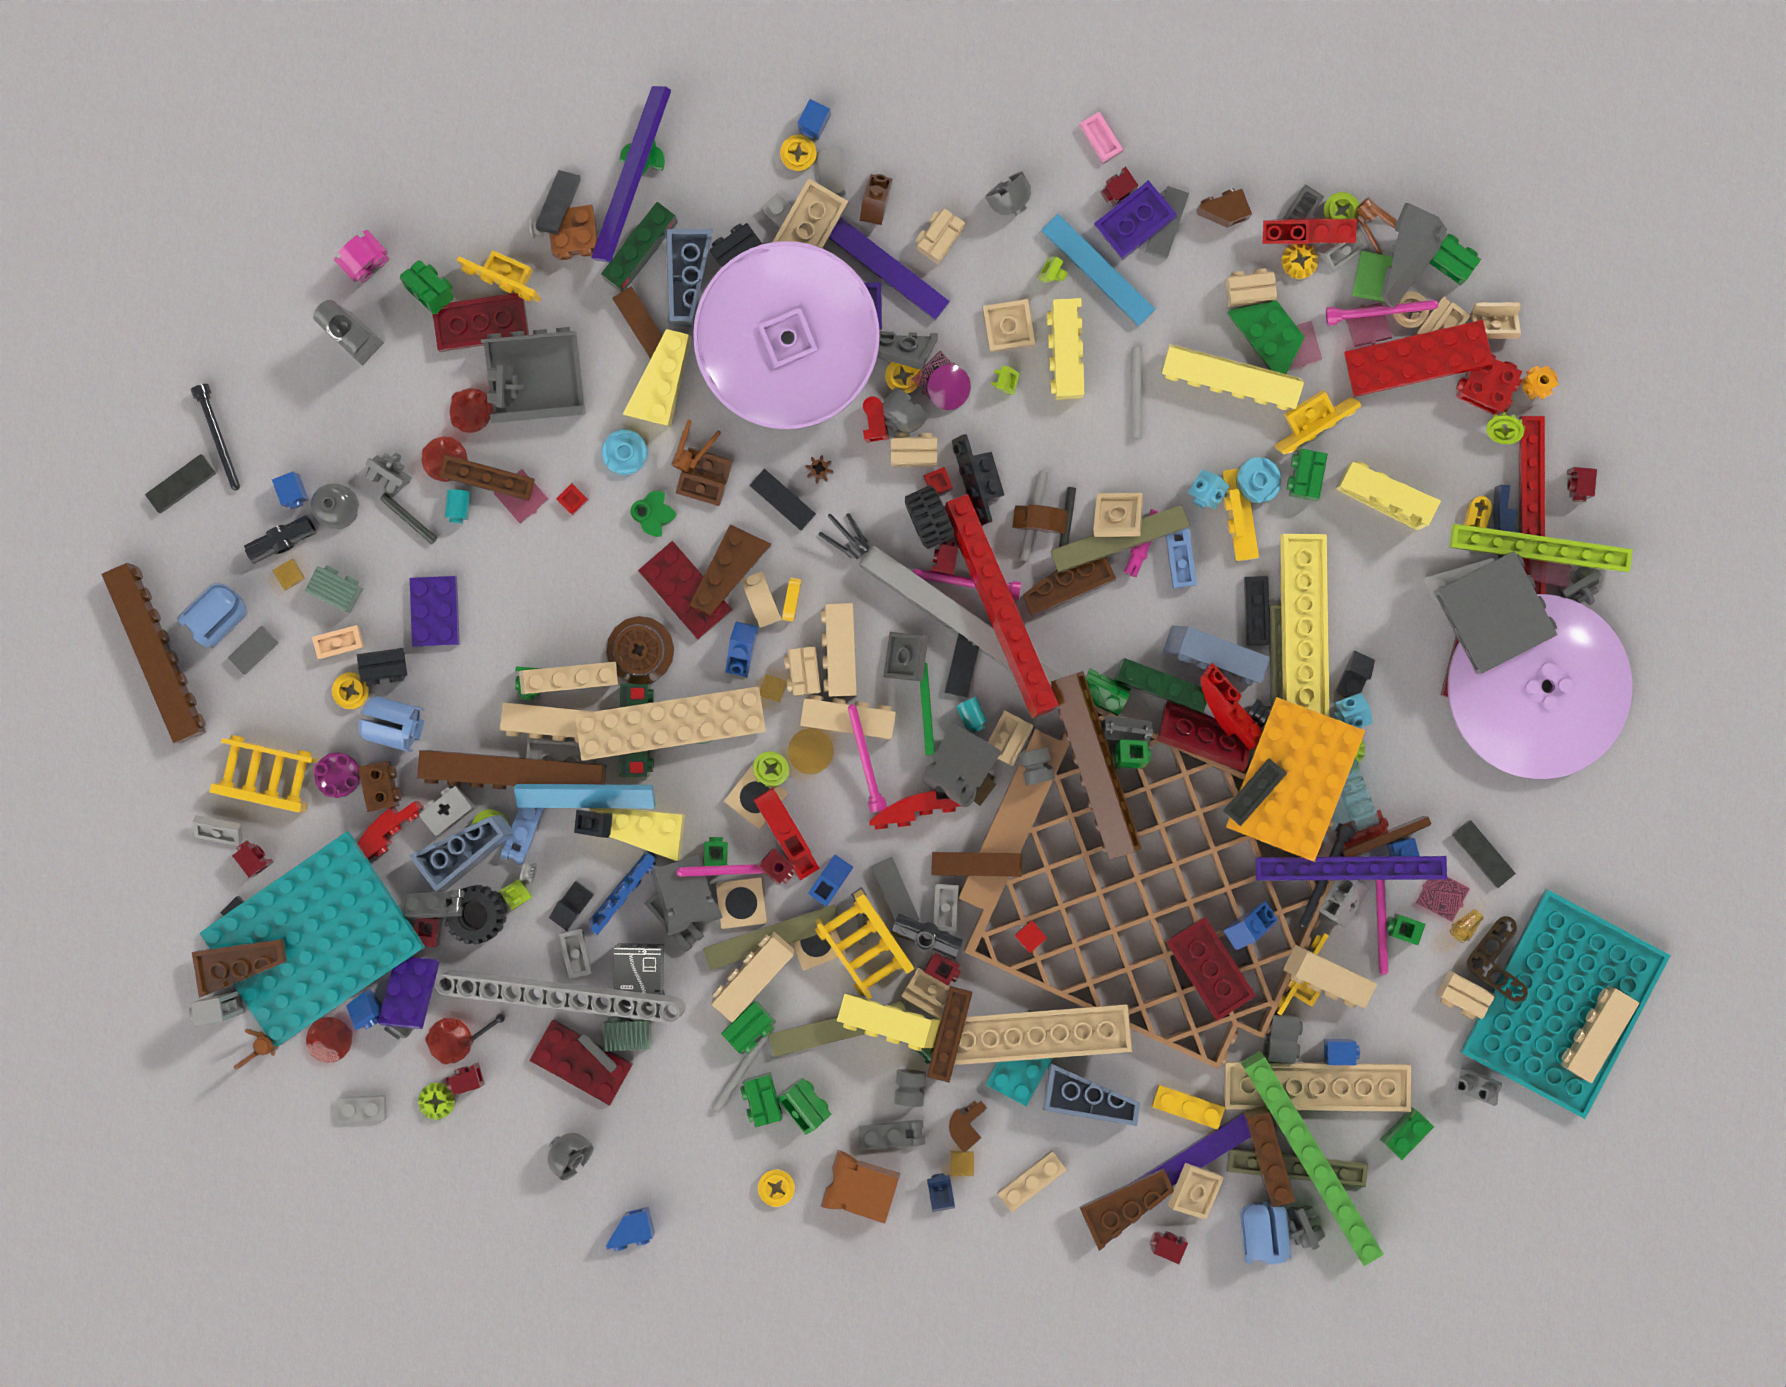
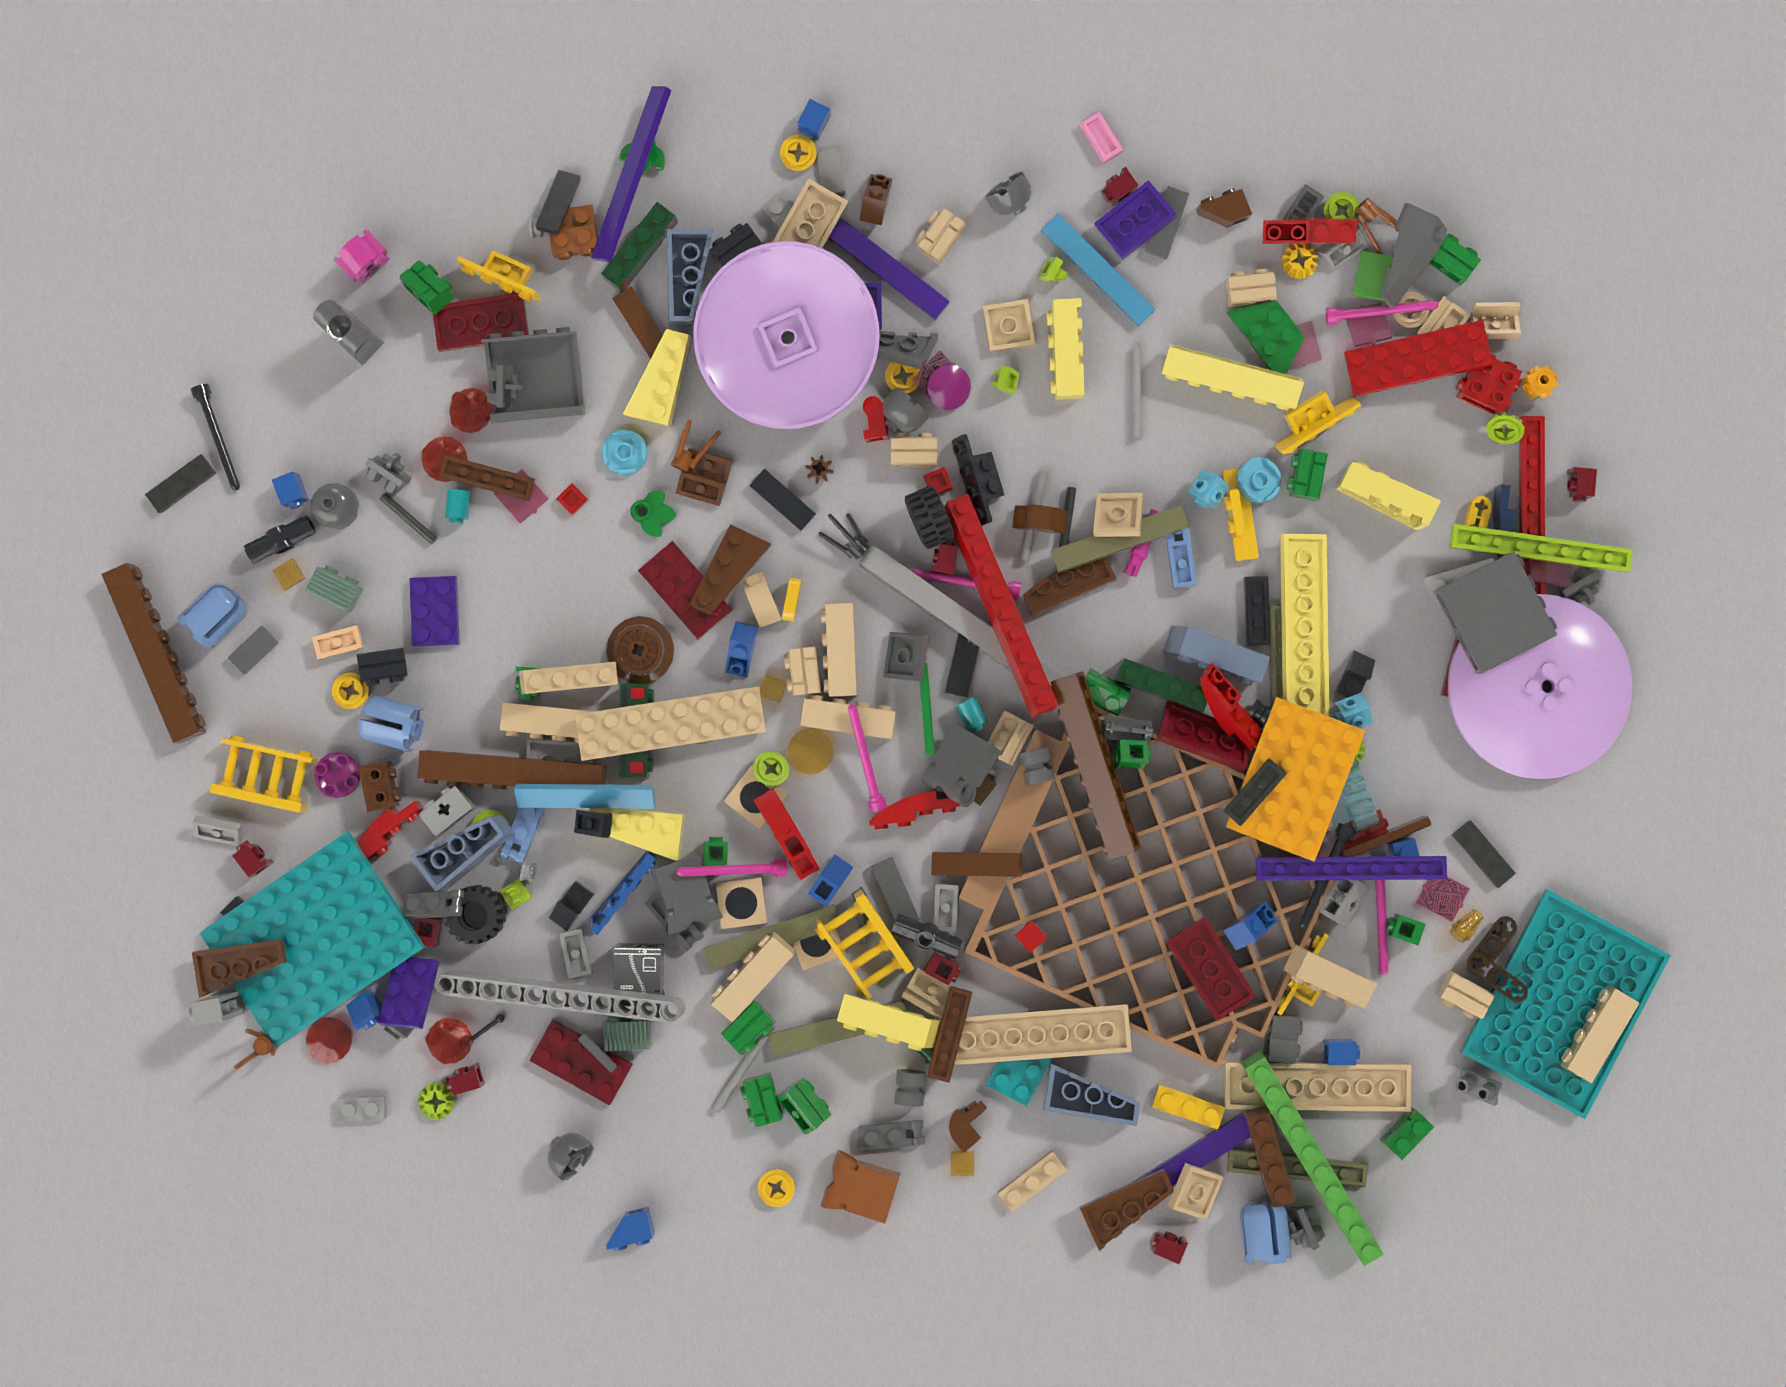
dark red brick [757,848,795,885] -> none
dark blue bracket [927,1173,955,1212] -> none

